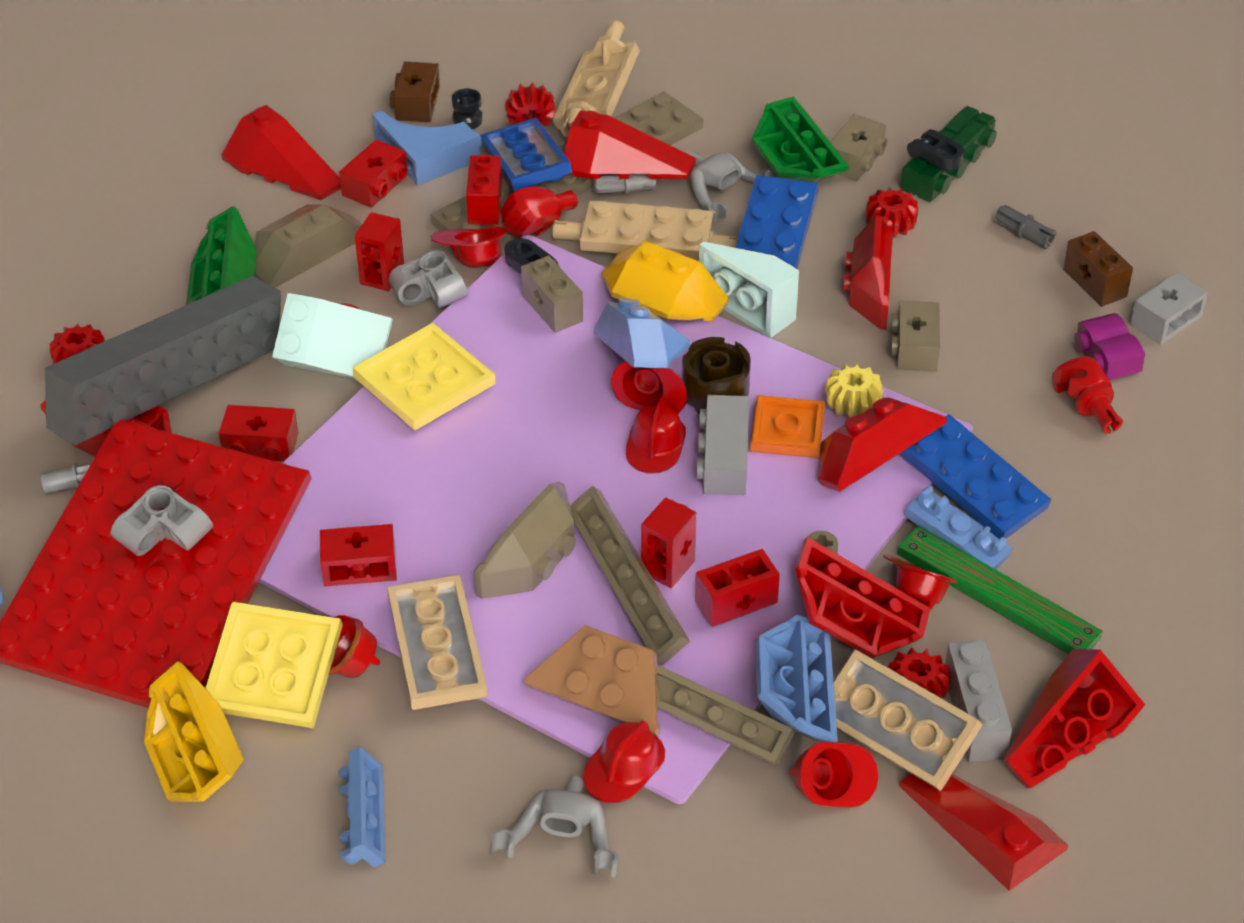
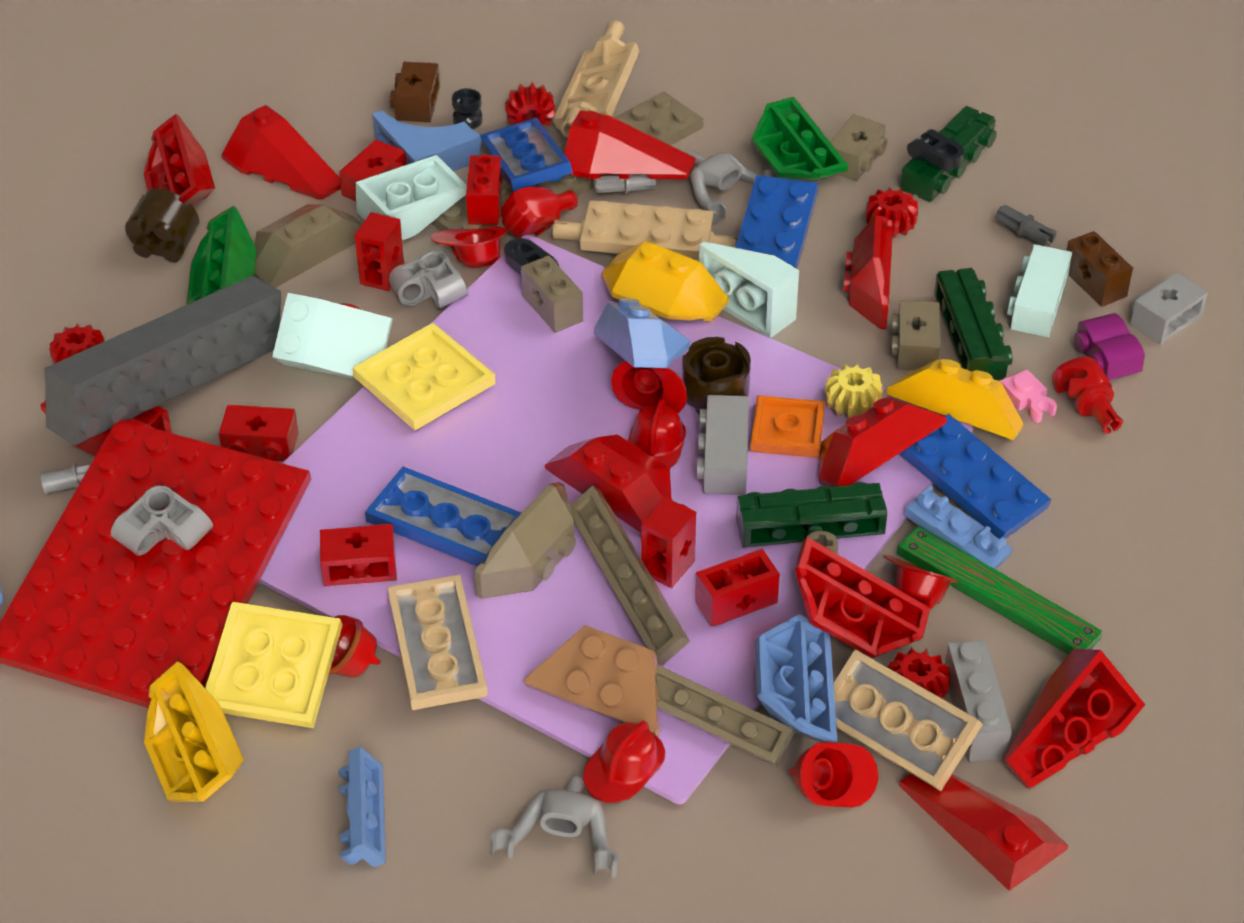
none -> dark brown brick [125,189,200,263]
none -> red wedge [143,114,215,207]
none -> light aqua slope [356,155,467,240]
none -> blue piece [365,466,521,566]
none -> red wedge [545,434,672,533]
none -> dark green brick [736,482,887,548]
none -> yellow wedge [886,359,1024,440]
none -> dark green brick [934,268,1013,380]
none -> bright pink plate [1000,369,1057,423]
none -> light aqua brick [1007,244,1072,338]

